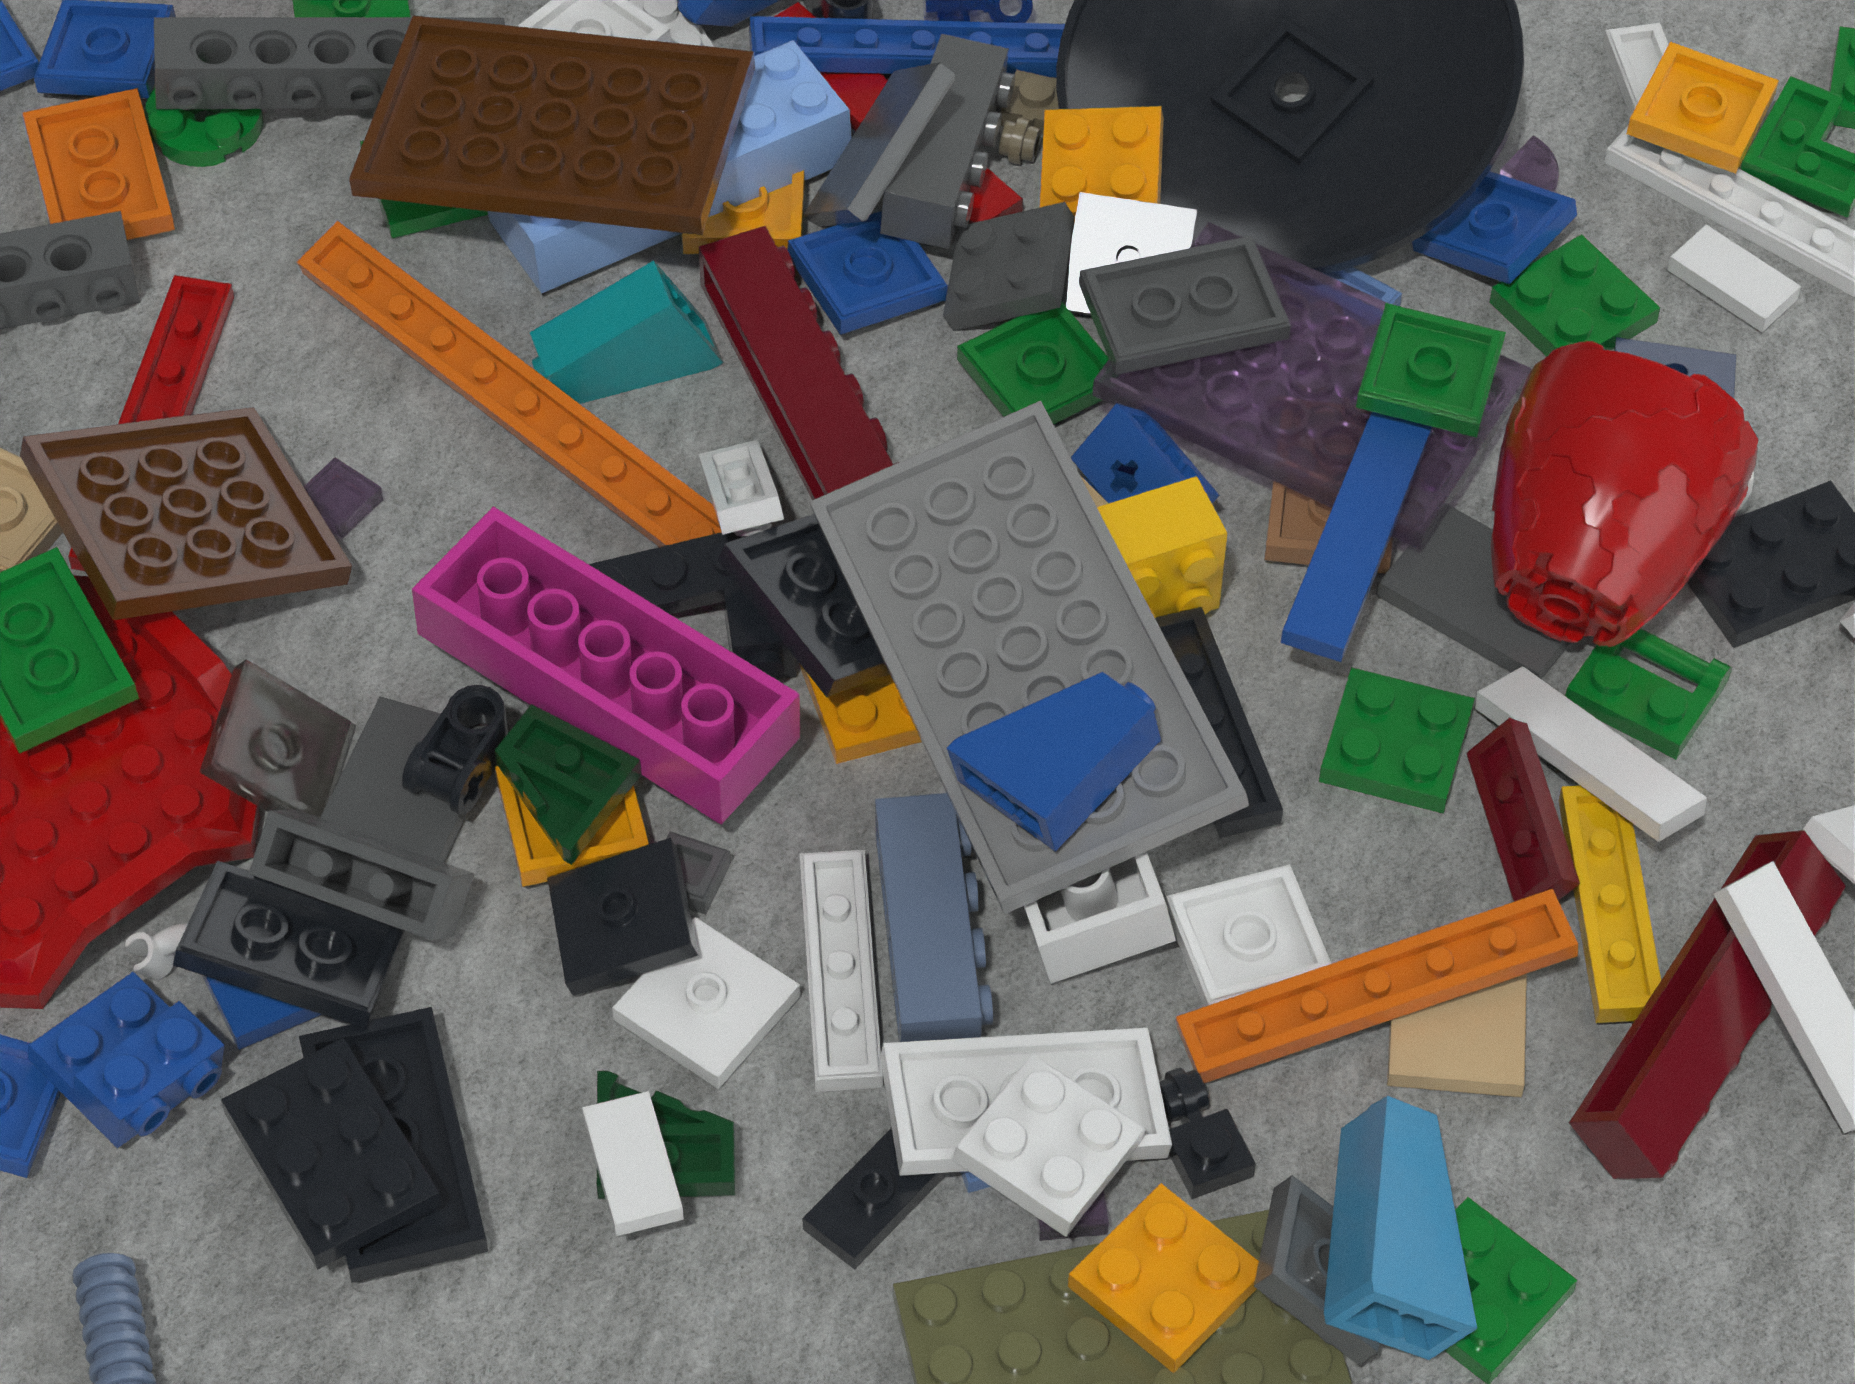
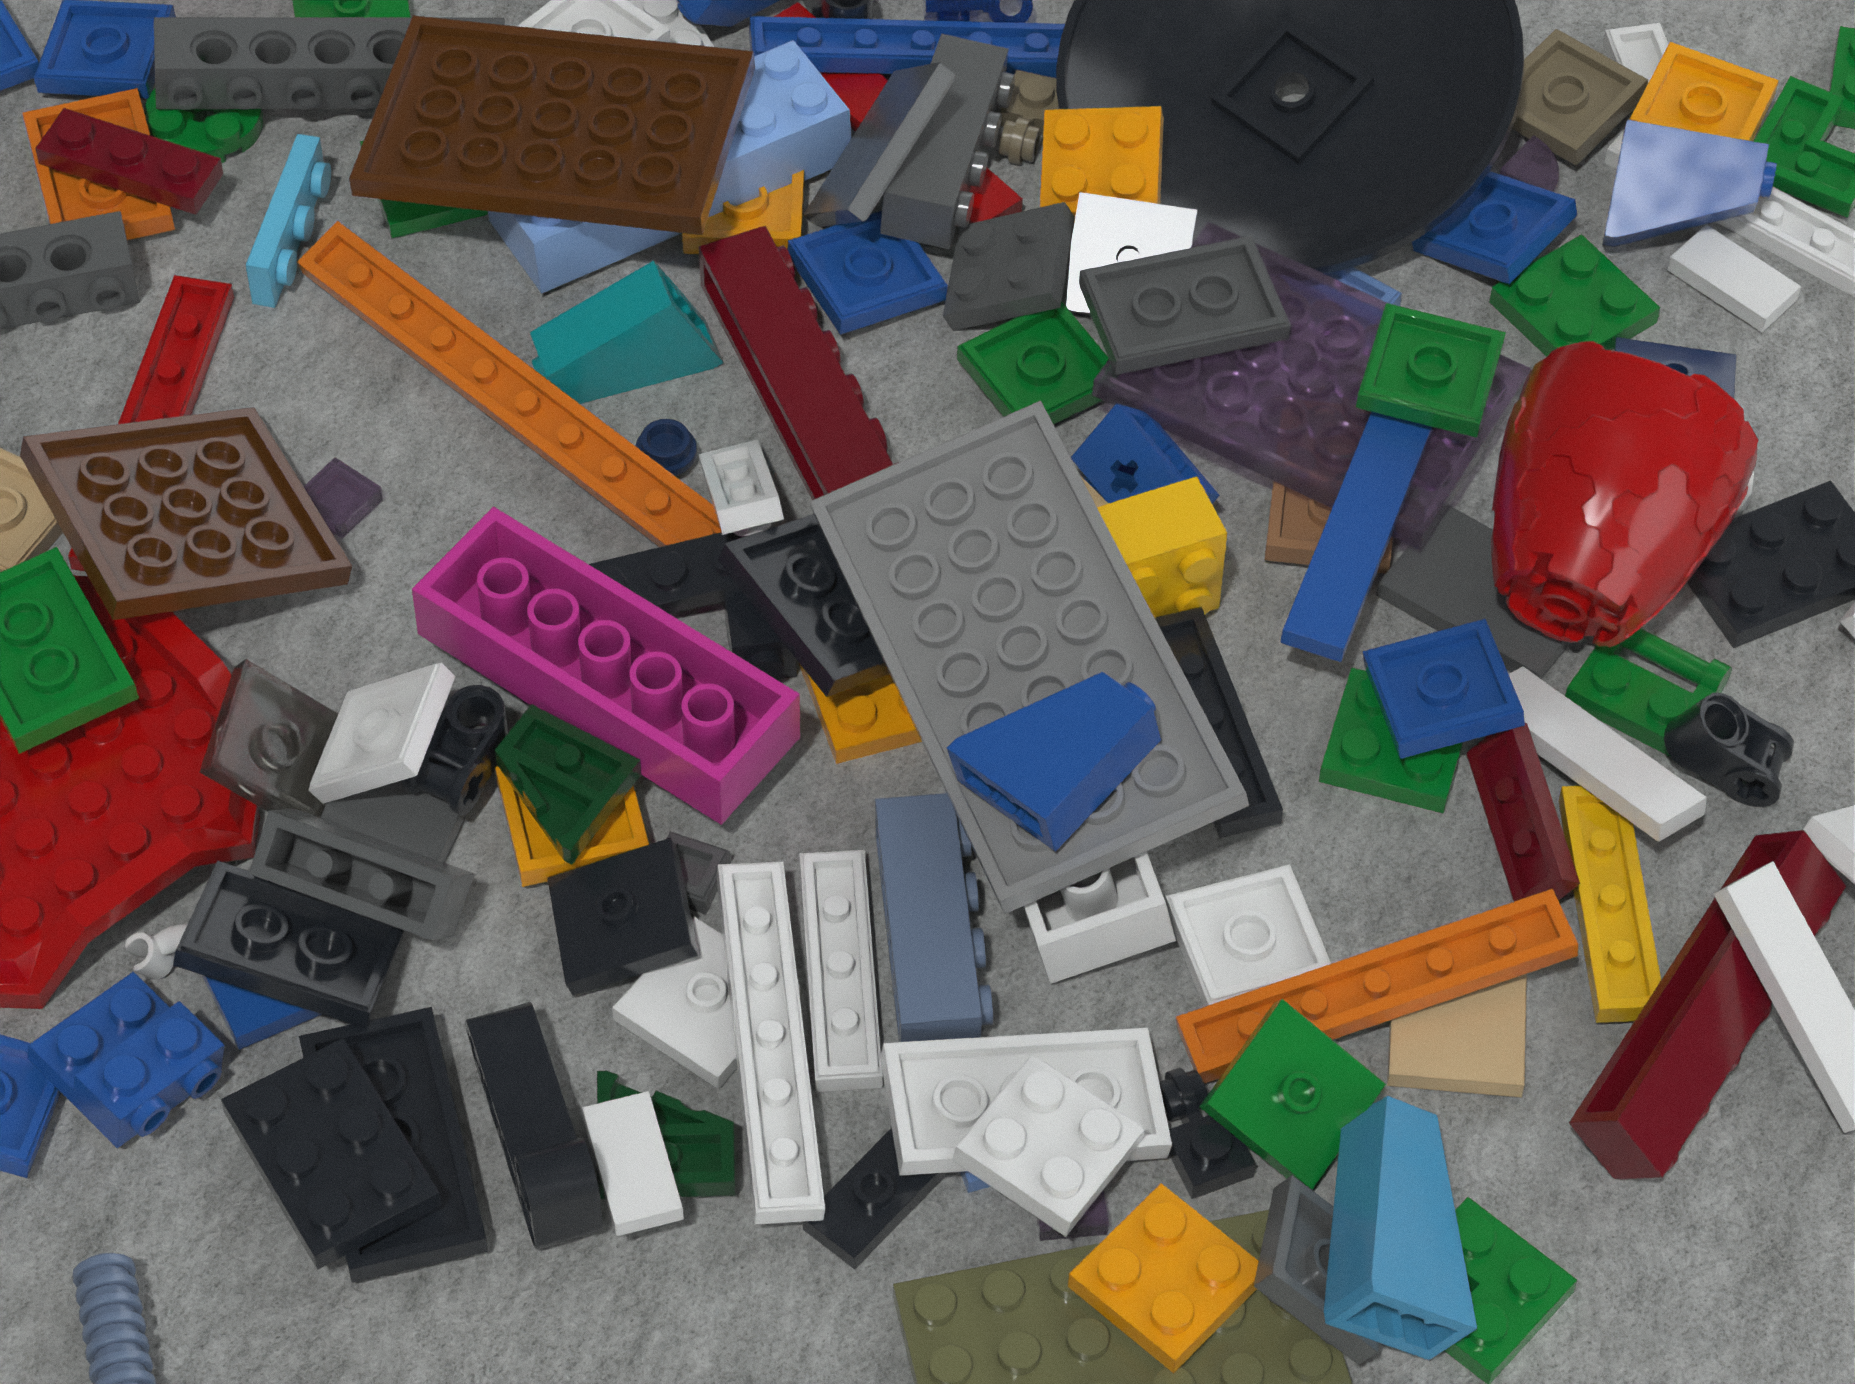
none -> dark red plate [35,108,223,215]
none -> medium azure plate [246,134,331,308]
none -> white tile [308,662,456,804]
none -> black beam [465,1002,603,1250]
none -> dark blue plate [635,419,697,476]
none -> white tile [716,862,825,1224]
none -> green plate [1199,999,1386,1190]
none -> blue plate [1362,619,1525,759]
none -> dark tan plate [1512,29,1648,165]
none -> slope [1602,120,1777,247]
none -> black piece [1664,693,1794,807]

